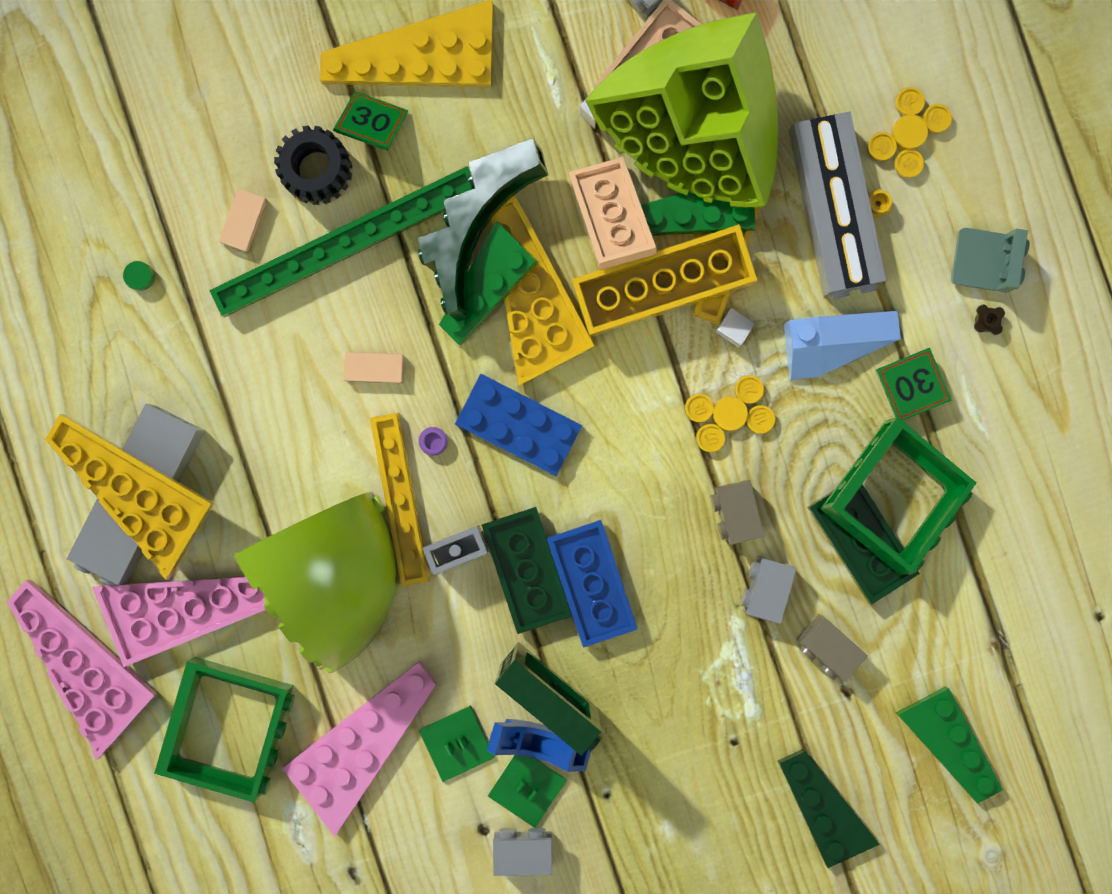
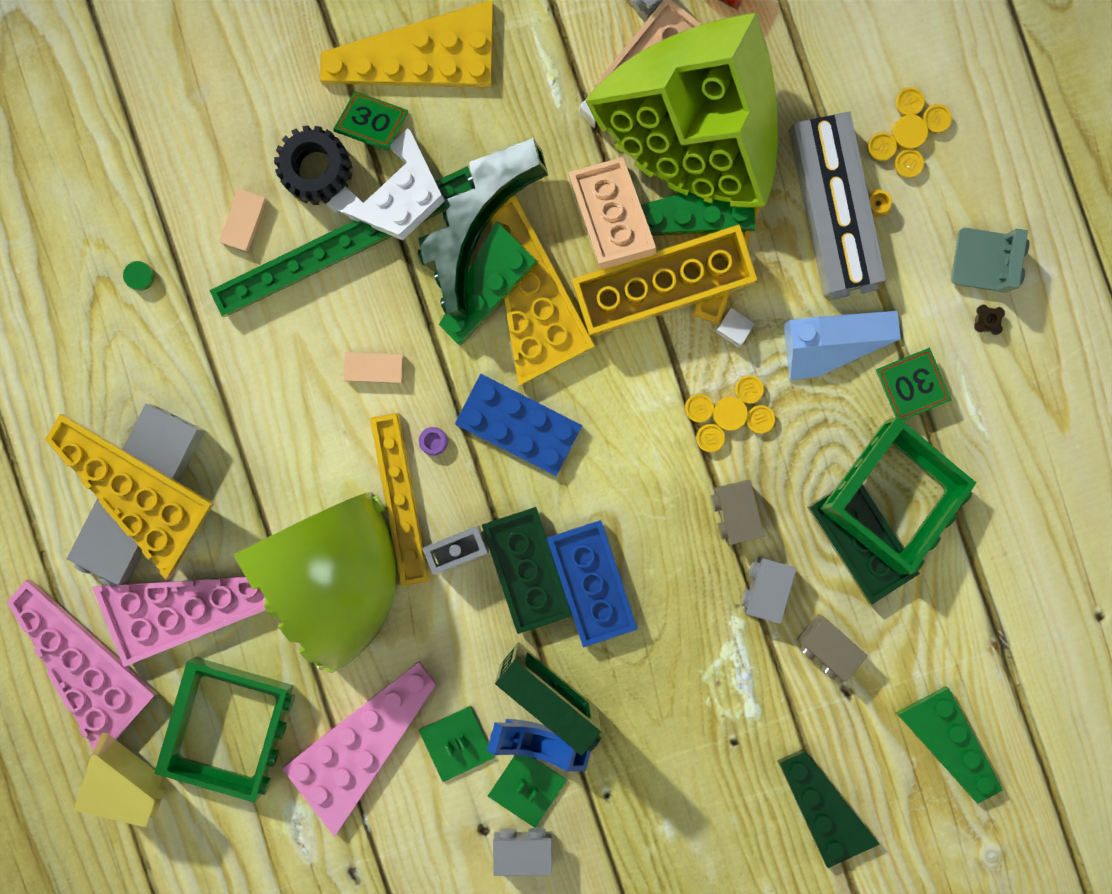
none -> light yellow slope [74,732,165,828]
none -> white wing [326,128,445,240]

